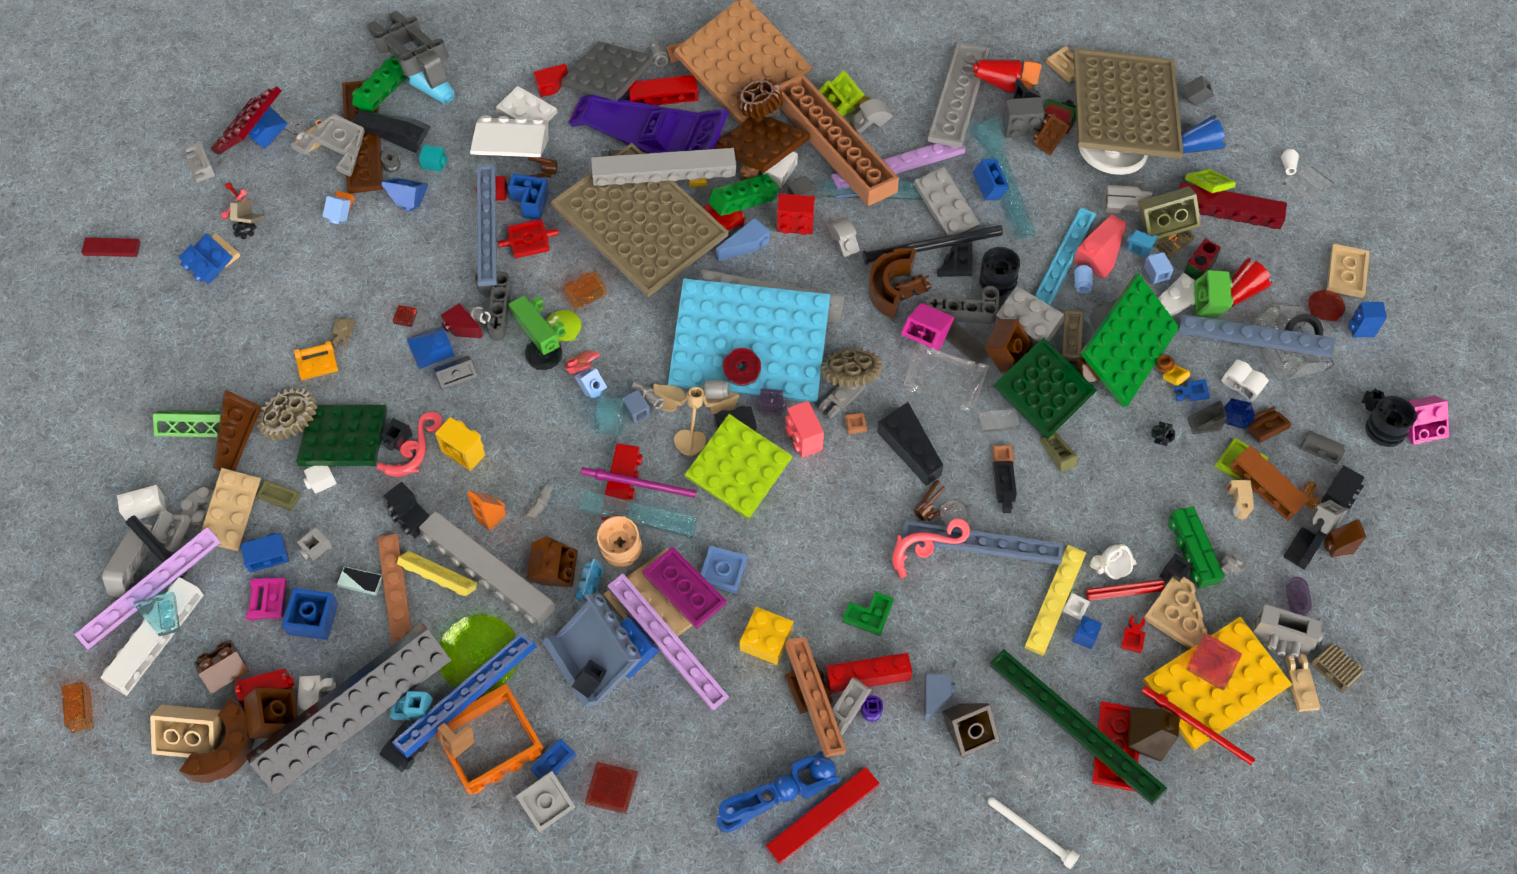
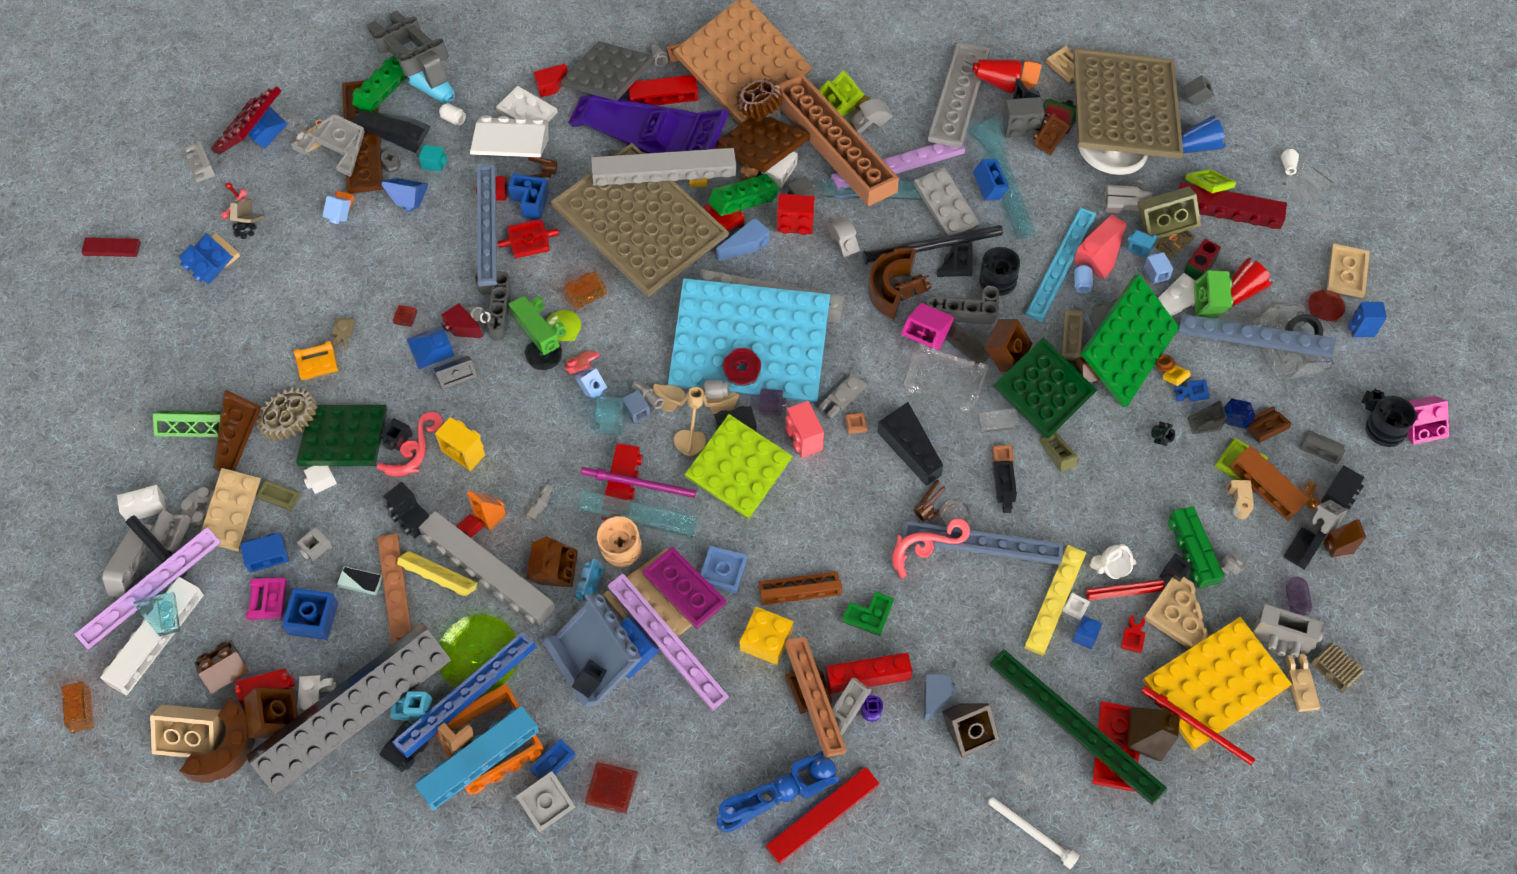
dark tan gear [821,347,882,388] -> none
light grey brick [996,286,1064,345] -> none
clear pink plate [1186,633,1242,690] -> none
white brick [1221,359,1269,402] -> none
none -> dark azure brick [415,706,539,811]
none -> white brick [439,103,466,125]
none -> red slope [456,514,484,538]
none -> dark orange fence [758,571,842,605]

